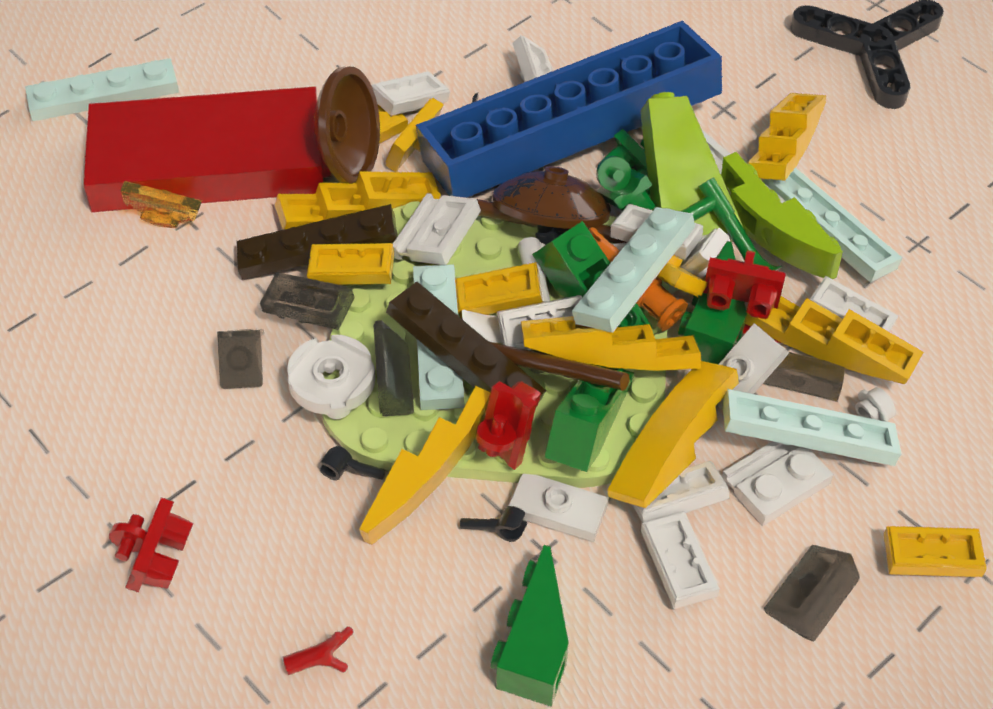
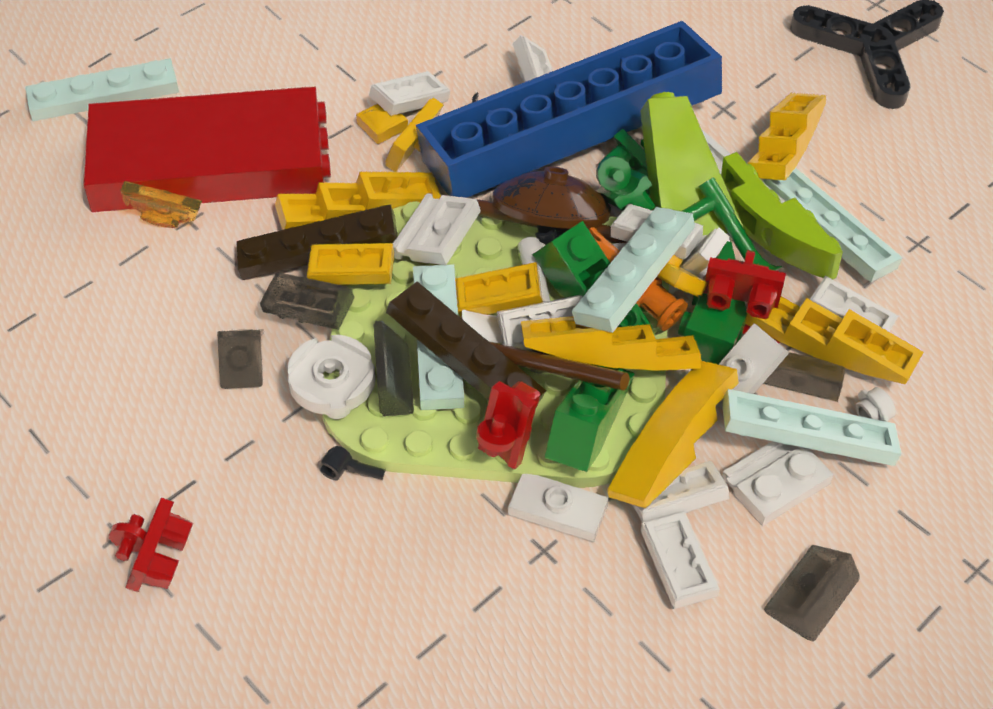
red bar [283,626,354,675] -> none
reddish brown dish [314,66,380,184] -> none
yellow slope [359,386,491,545] -> none
black hand [460,506,527,542] -> none
green slope [490,545,569,707] -> none
yellow plate [883,526,987,577] -> none

